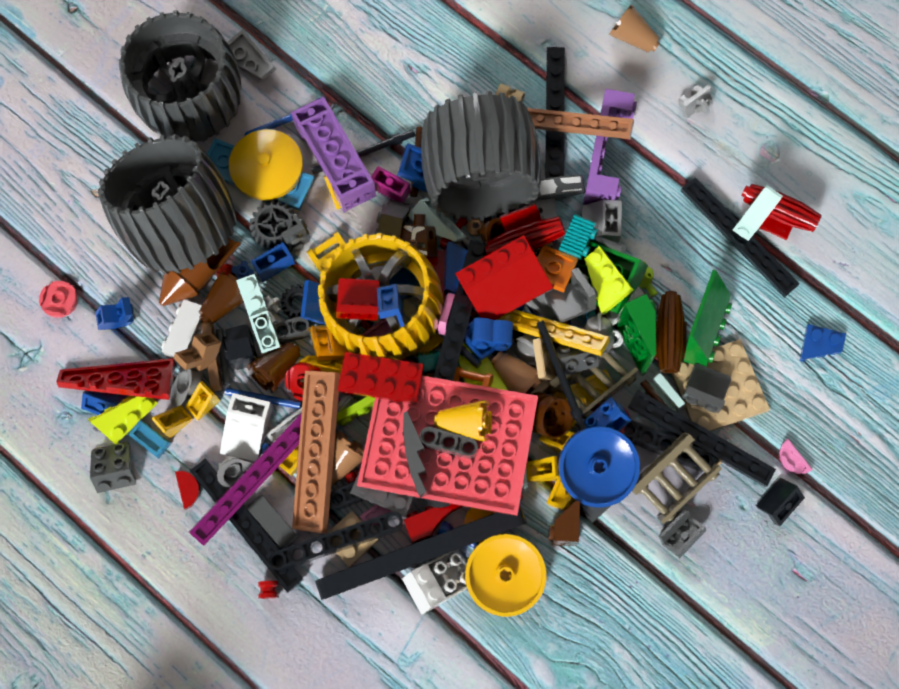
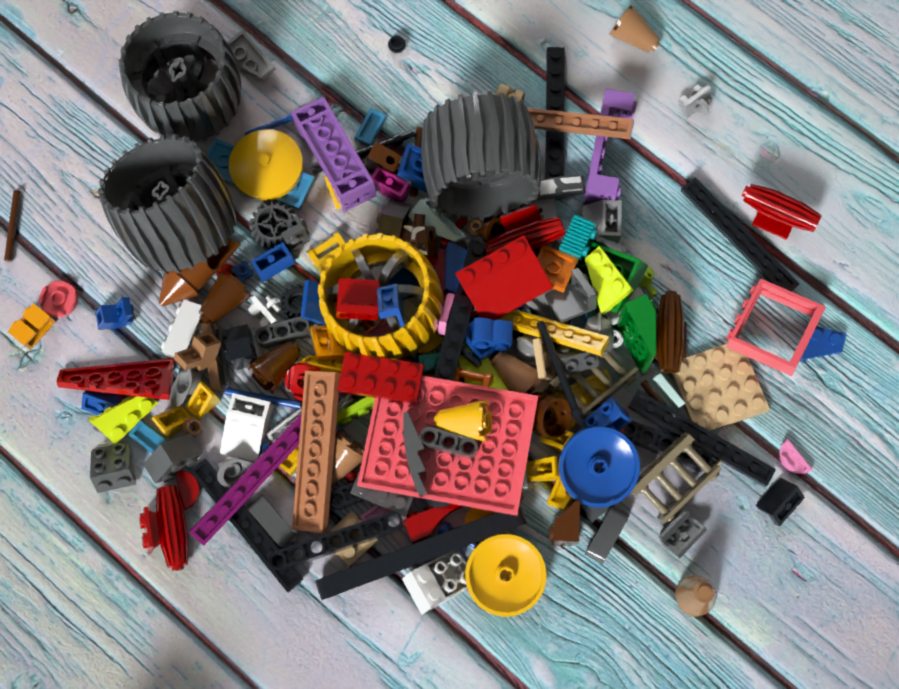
light aqua slope [236,274,280,353] -> none
red wheel [258,581,279,599] -> none
dark grey bracket [682,364,731,413] -> none
green slope [684,270,733,367] -> none
light aqua slope [733,185,783,241] -> none
none -> reddish brown bar [4,190,21,262]
none -> light orange piece [8,303,56,350]
none -> red plate [139,485,188,571]
none -> dark grey brick [143,434,203,484]
none -> medium nougat plate [182,418,202,437]
none -> dark azure tile [354,108,387,146]
none -> reddish brown torso [365,142,402,175]
none -> black plate [388,35,406,53]
none -> dark grey beam [584,505,630,565]
none -> medium nougat cone [675,575,716,616]
none -> coral window [726,279,826,377]

